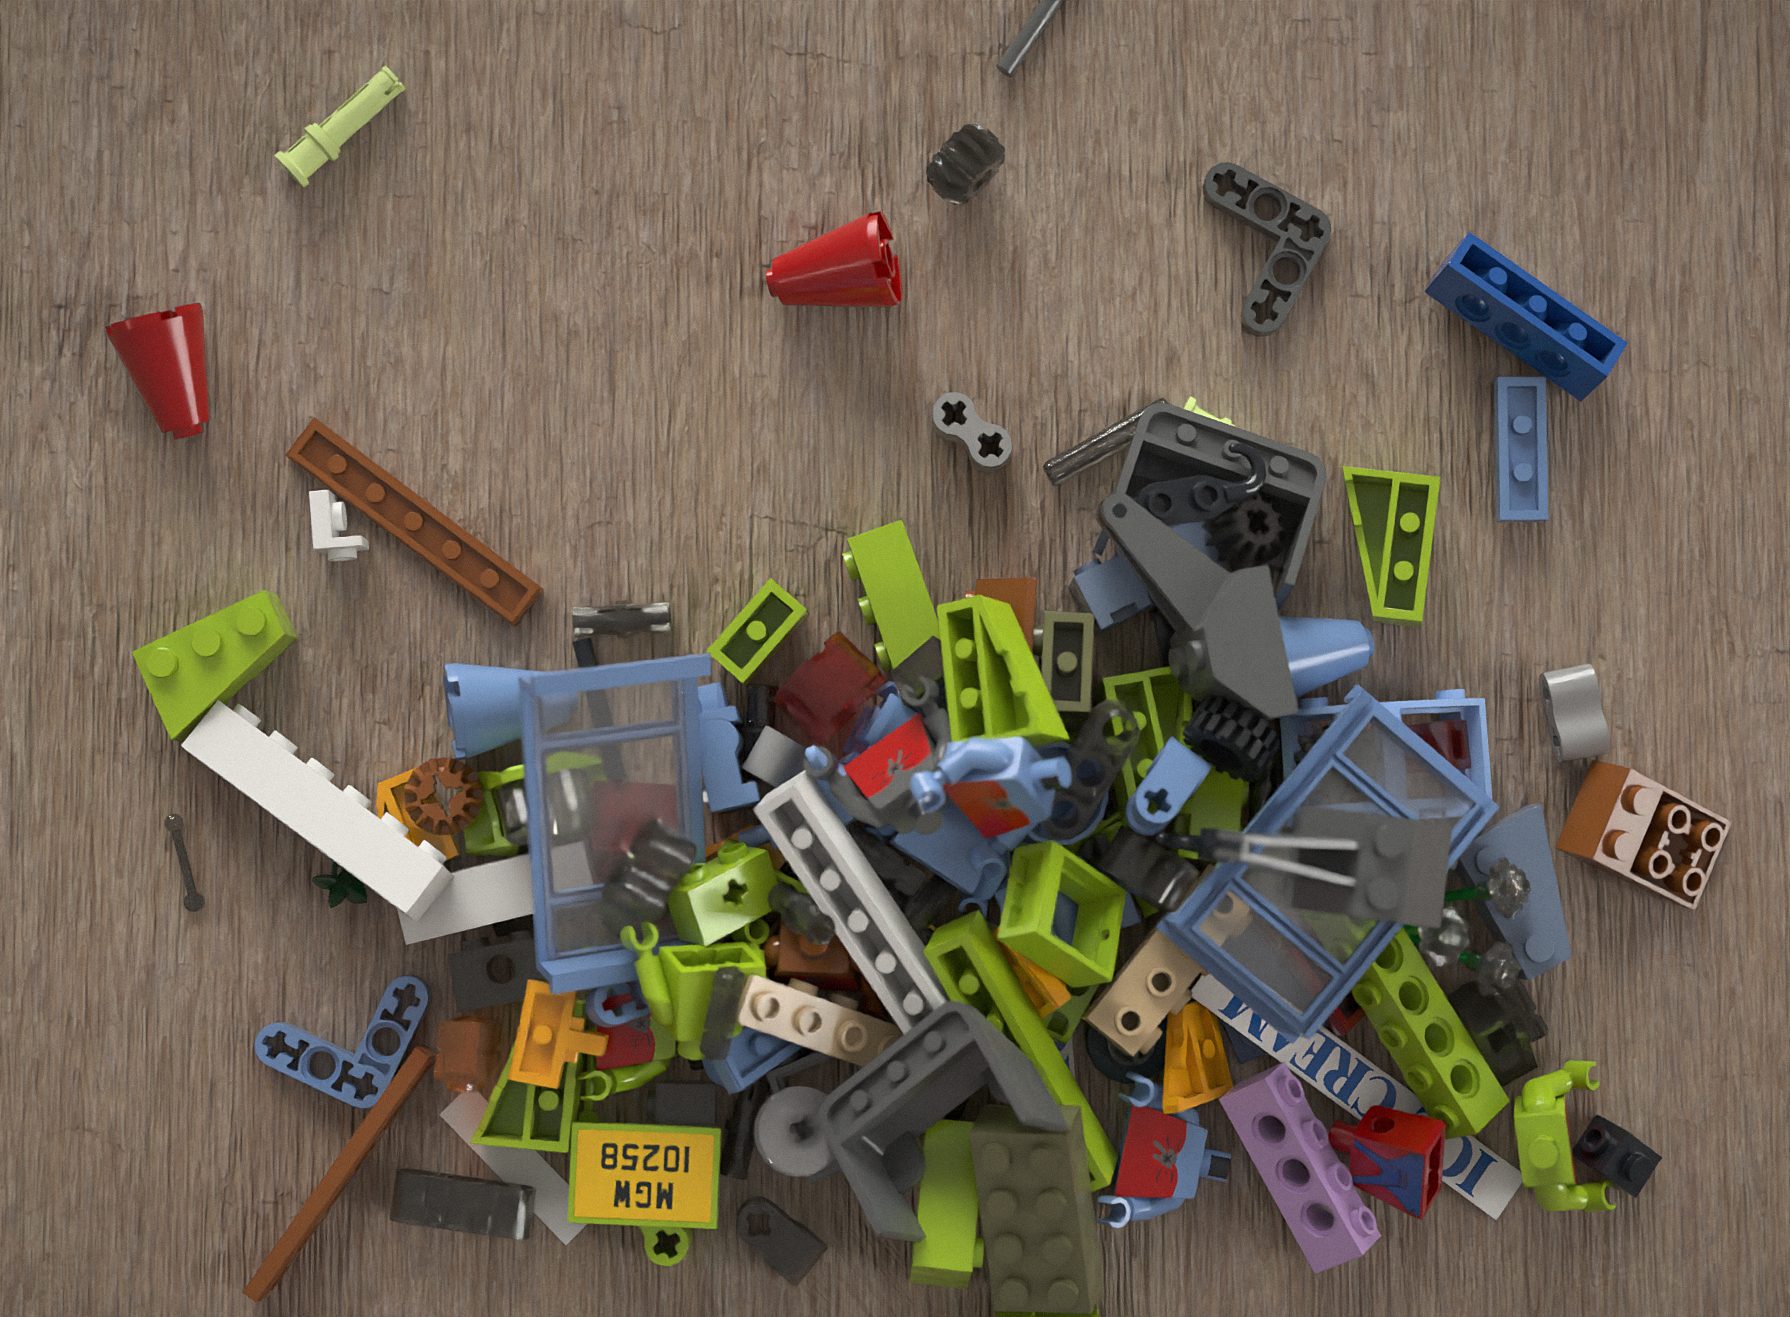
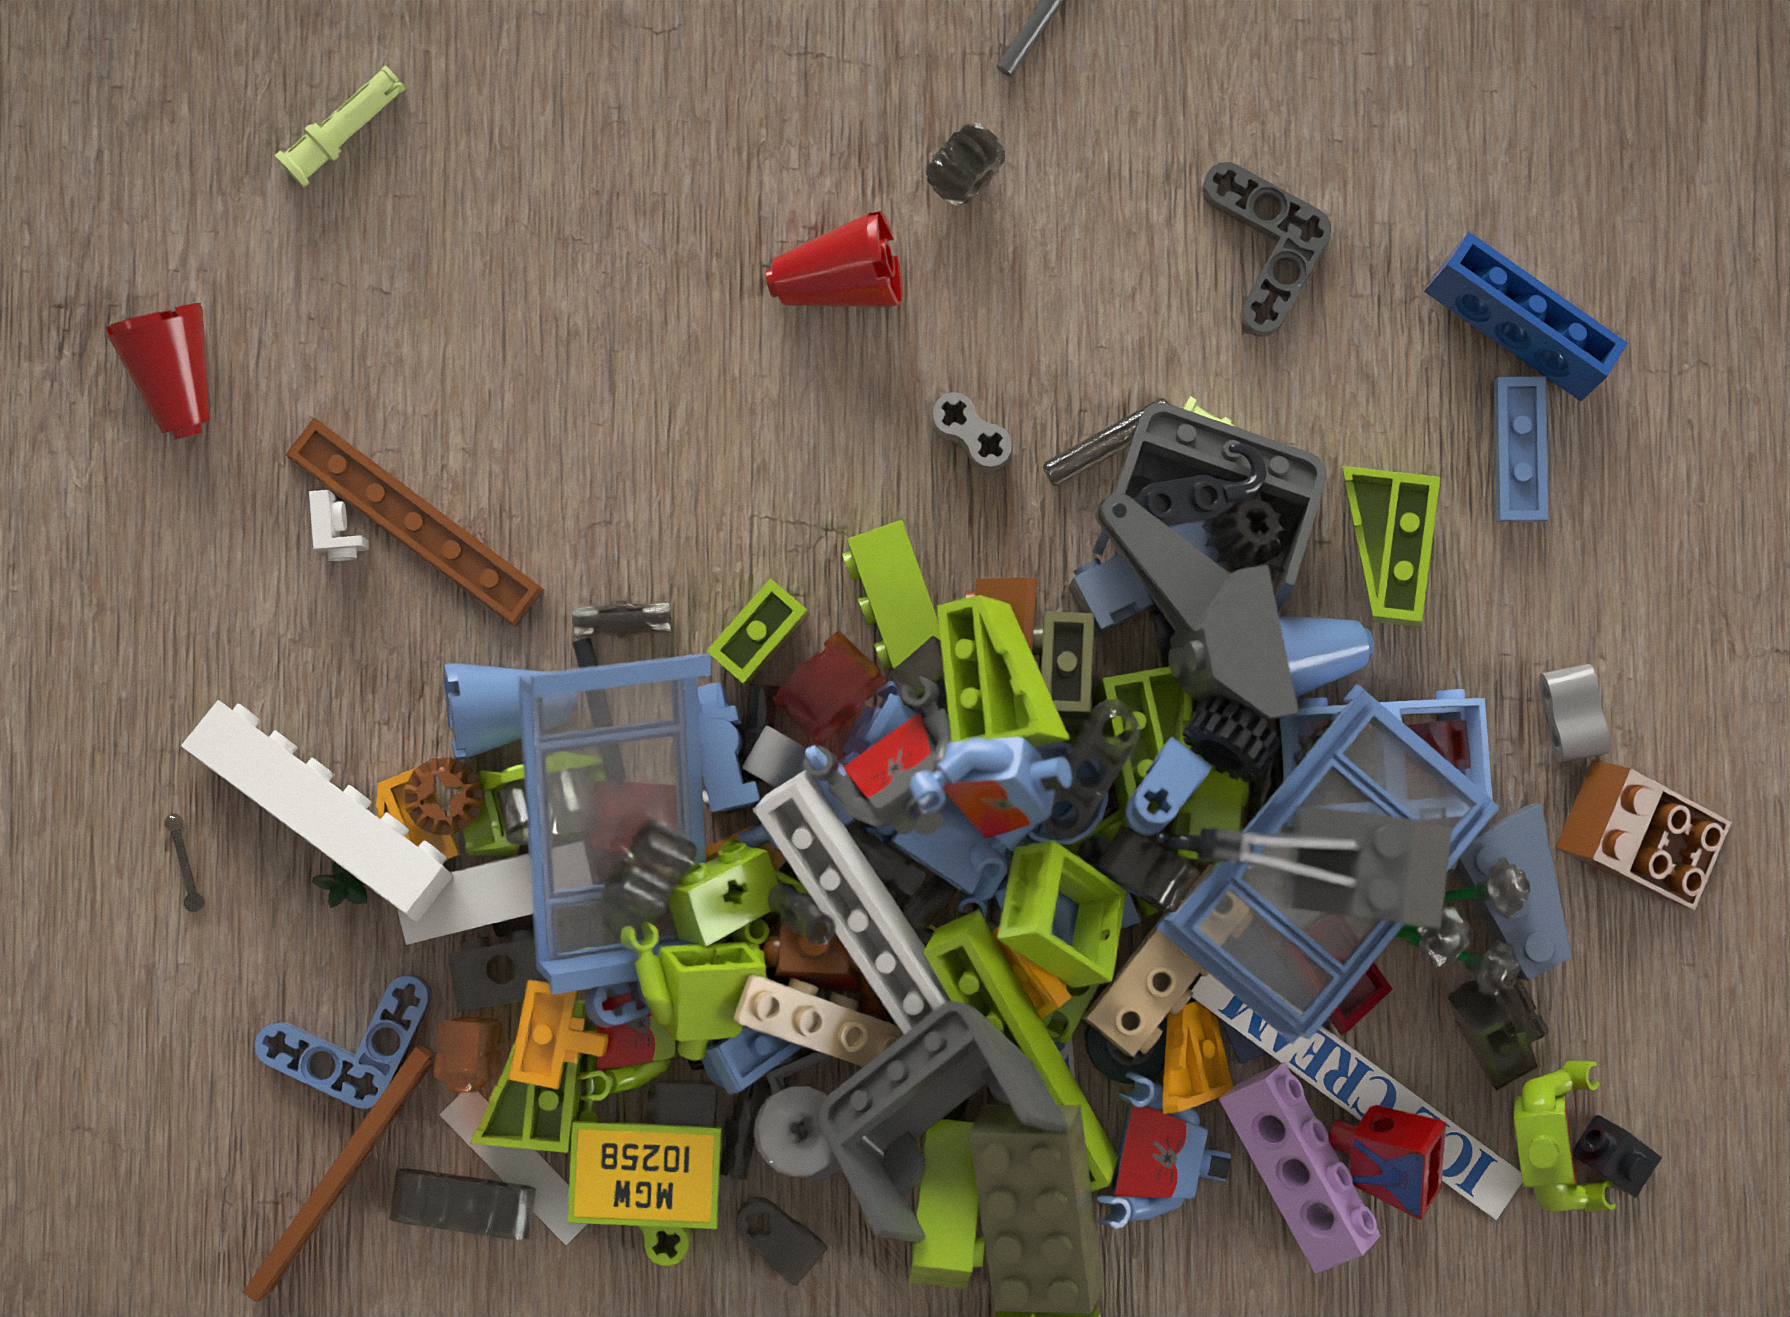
lime wedge [132,589,297,742] -> none
clear smoke axle [700,965,745,1061] -> none
lime brick [1301,909,1510,1140] -> none

